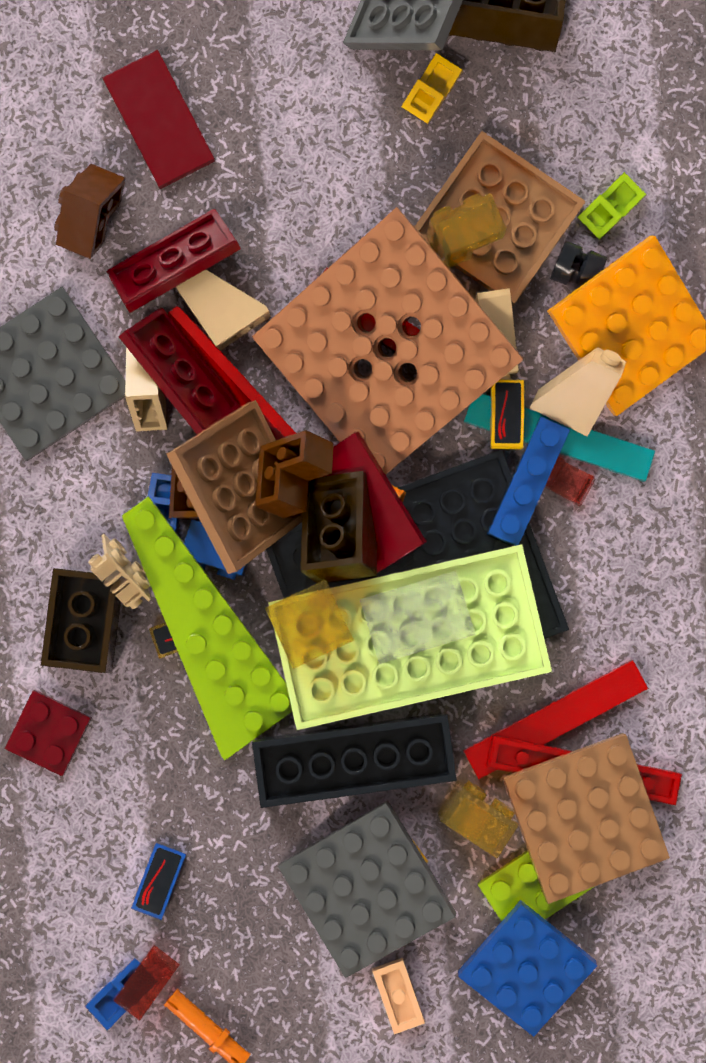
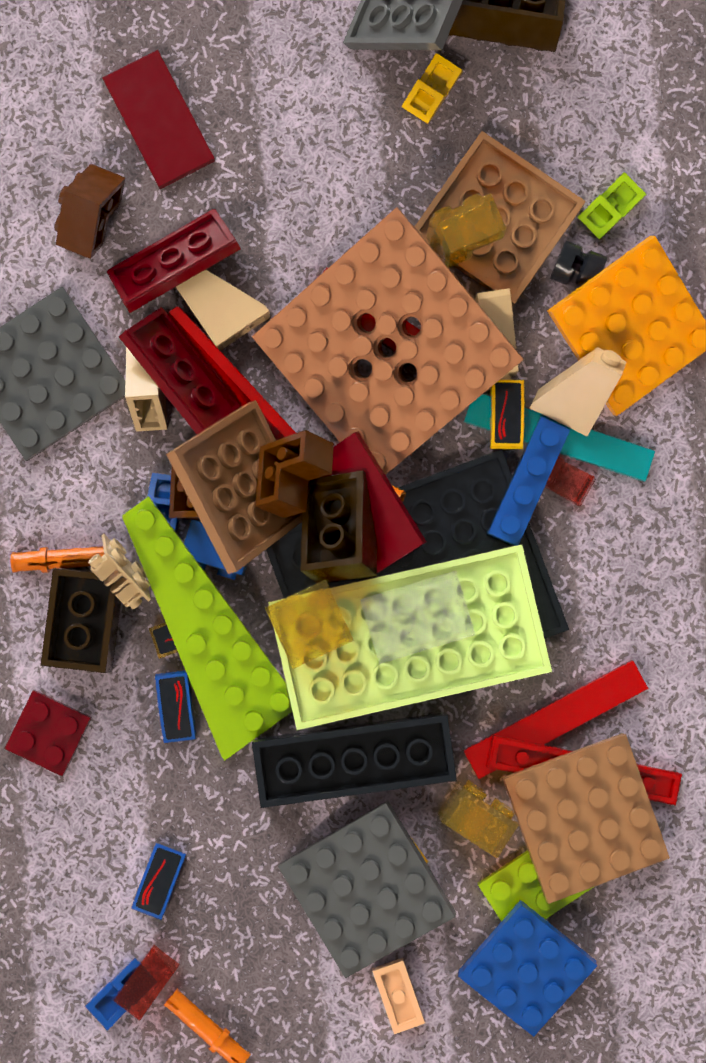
none -> orange pin [10,546,104,573]
none -> black slope [155,670,196,743]

